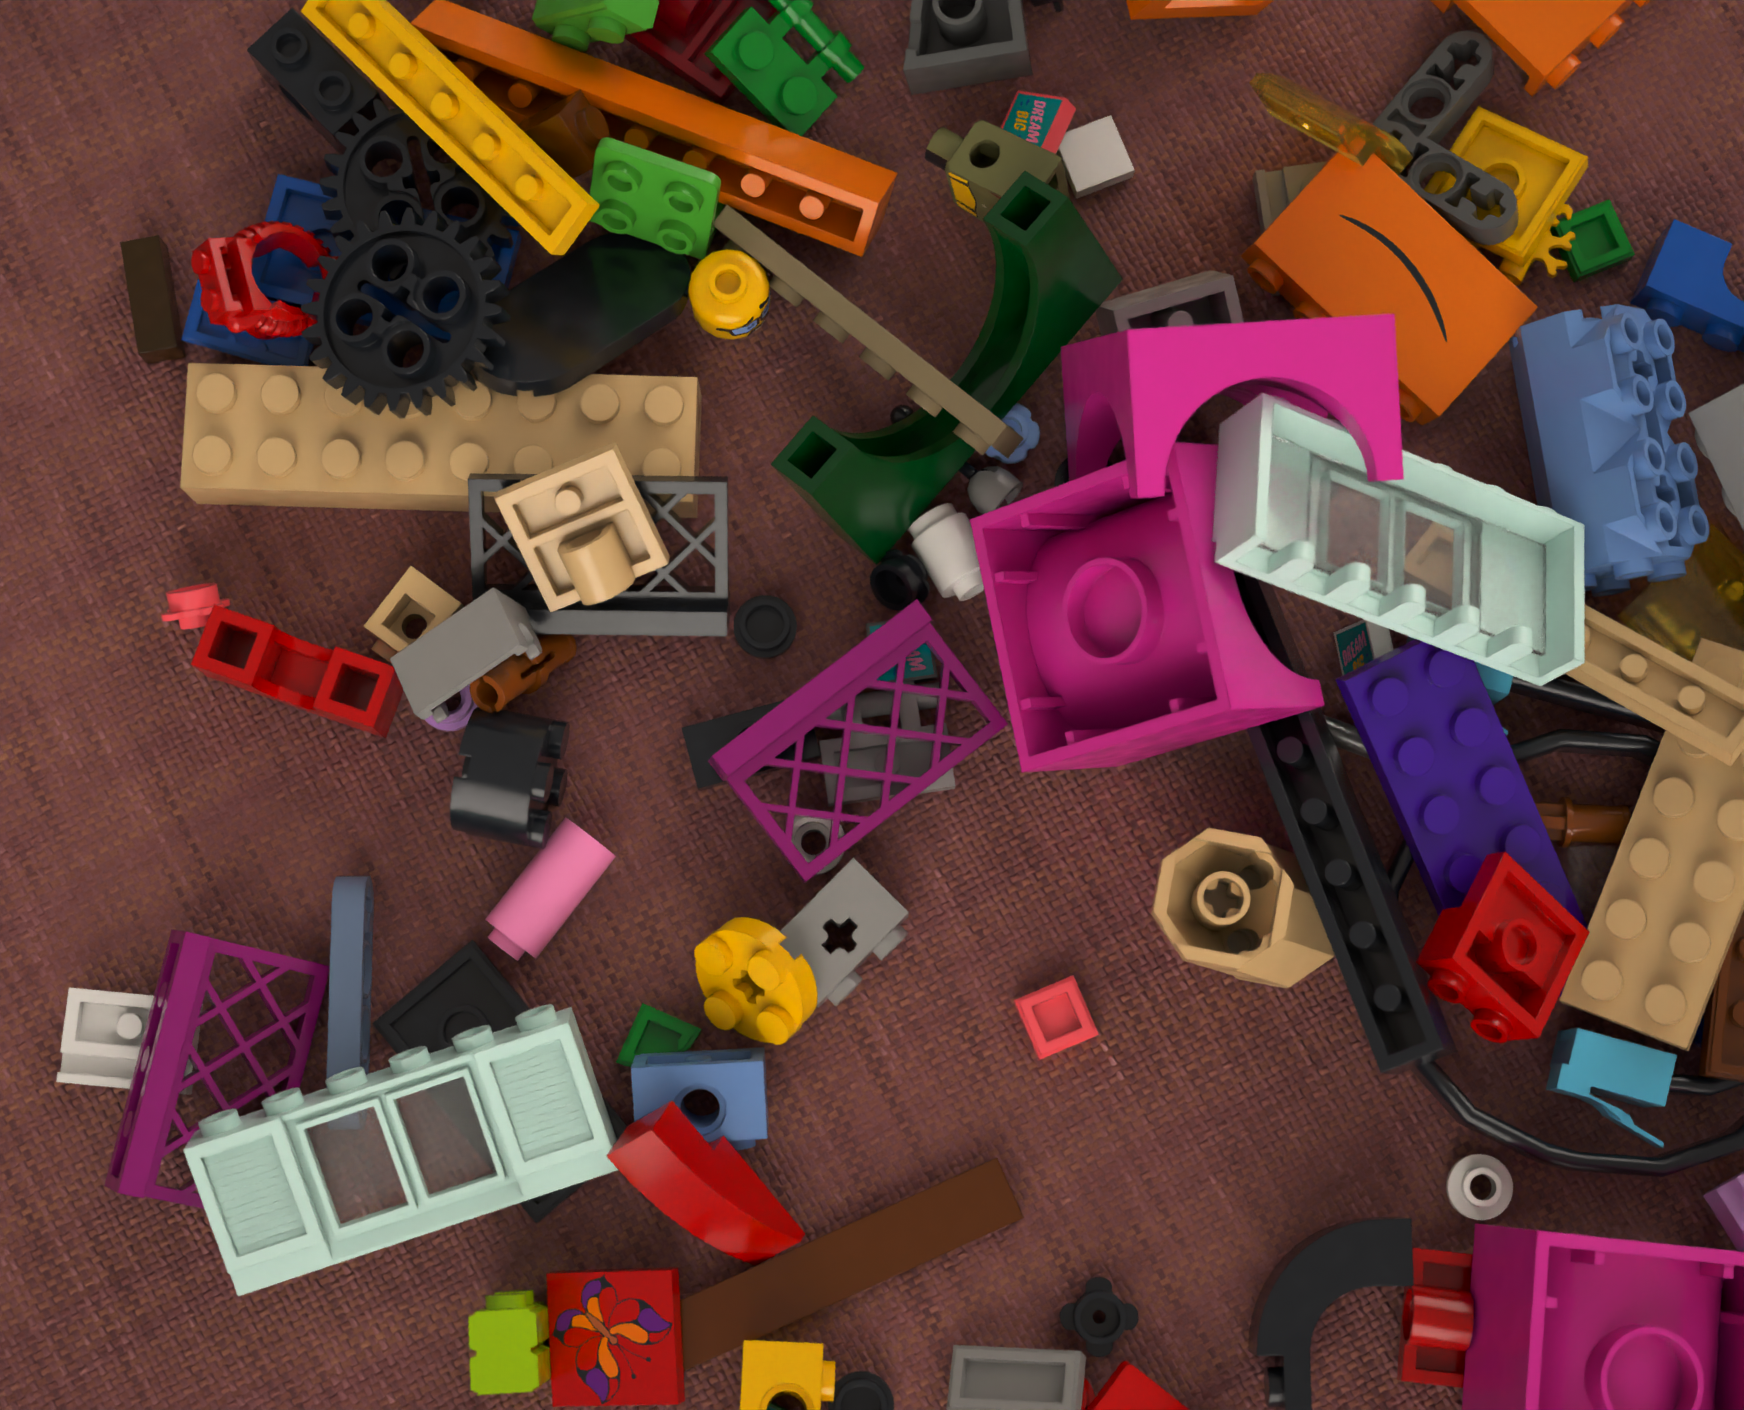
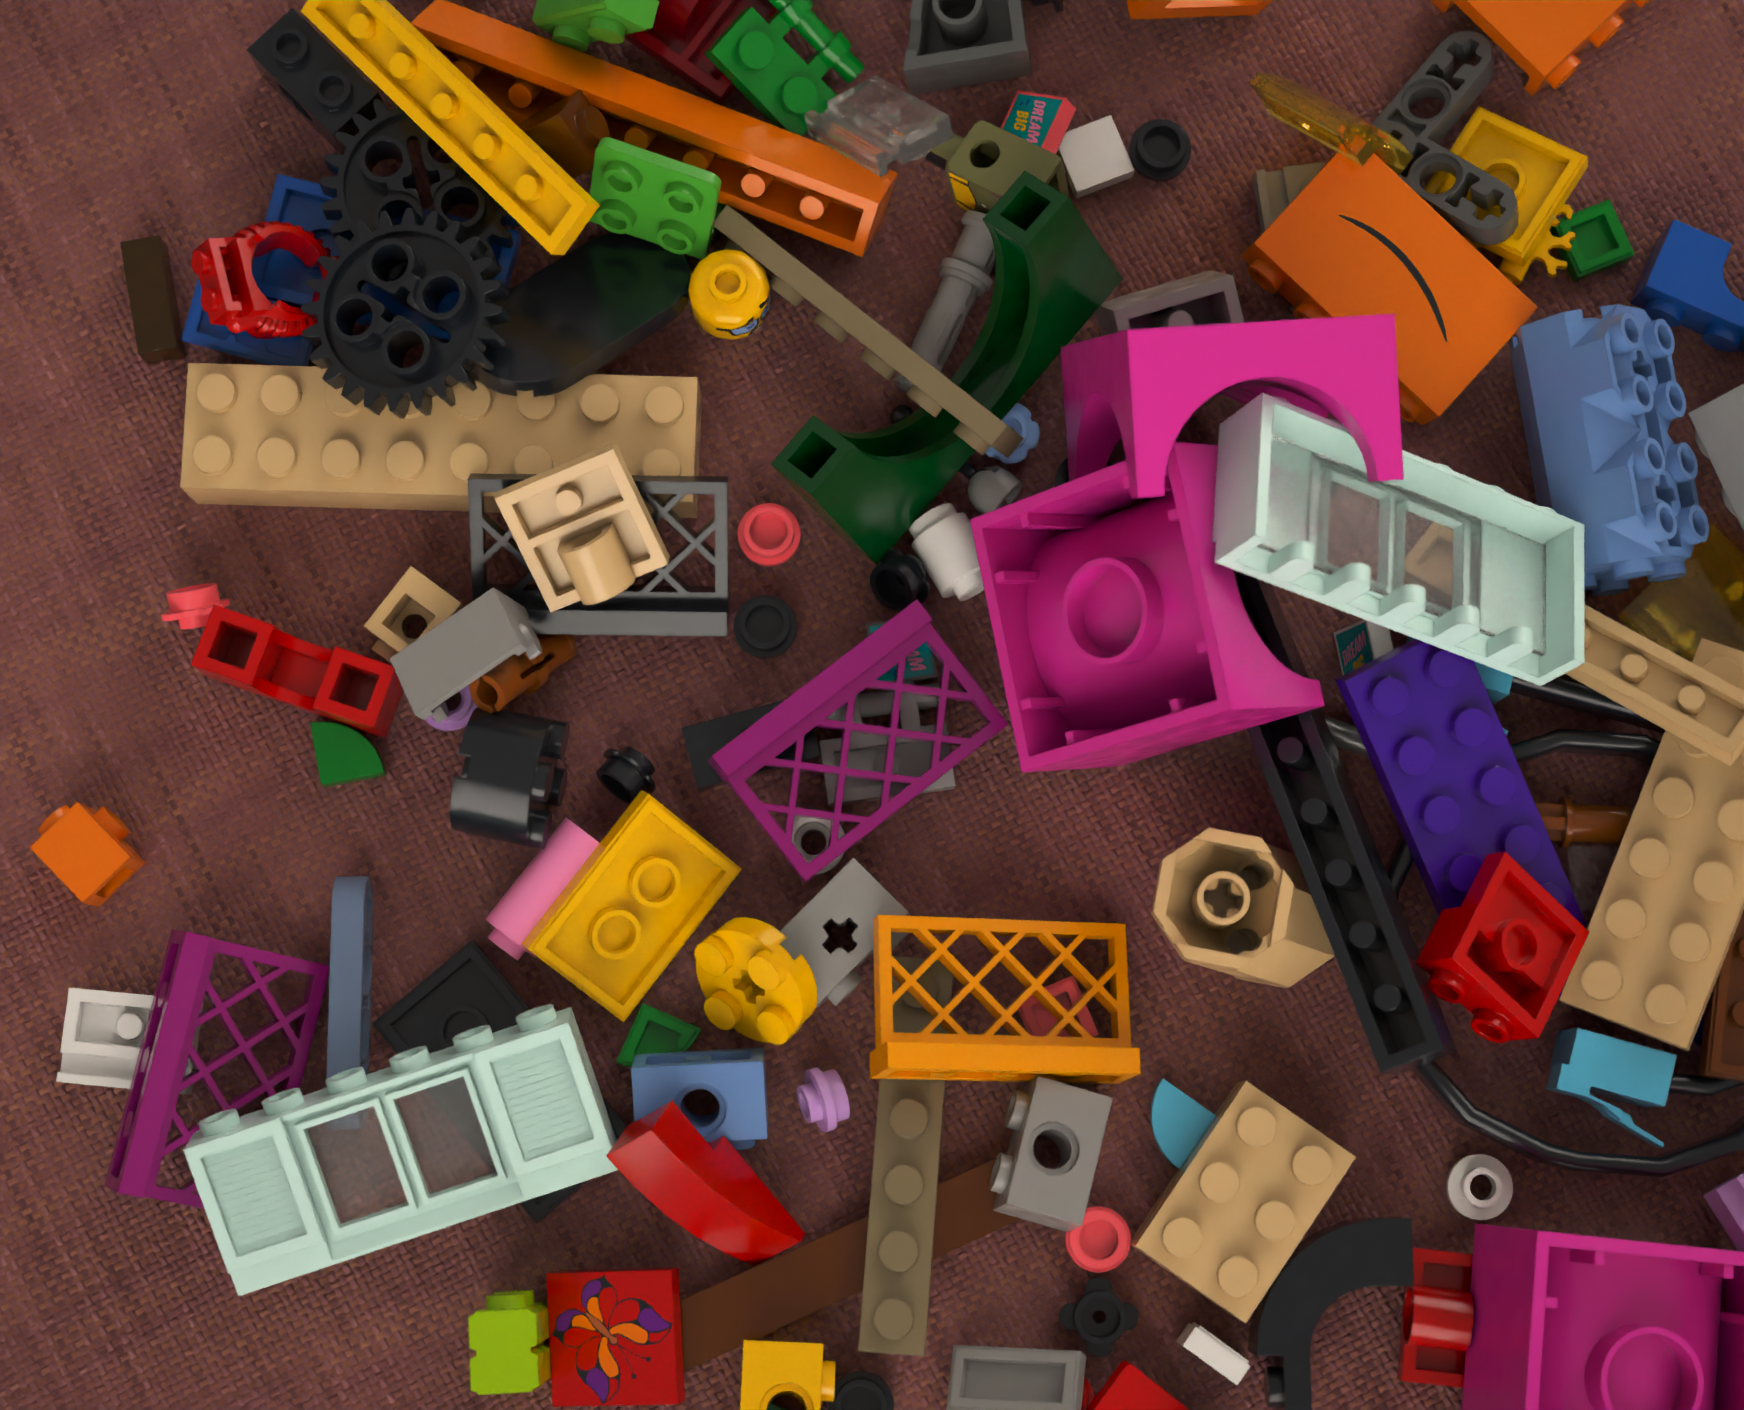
none -> orange brick [29,802,146,908]
none -> green tile [310,722,387,788]
none -> yellow tile [521,790,742,1022]
none -> black plate [596,747,656,804]
none -> coral plate [738,503,801,567]
none -> lavender plate [797,1067,850,1133]
none -> clear plate [804,75,953,177]
none -> dark tan plate [858,956,953,1357]
none -> light orange fence [869,915,1141,1084]
none -> light grey pin [893,210,996,392]
none -> light grey brick [989,1076,1113,1232]
none -> coral tile [1064,1206,1131,1273]
none -> black plate [1129,119,1191,182]
none -> tan brick [1131,1081,1356,1323]
none -> medium azure tile [1150,1078,1216,1169]
none -> white tile [1176,1322,1250,1385]

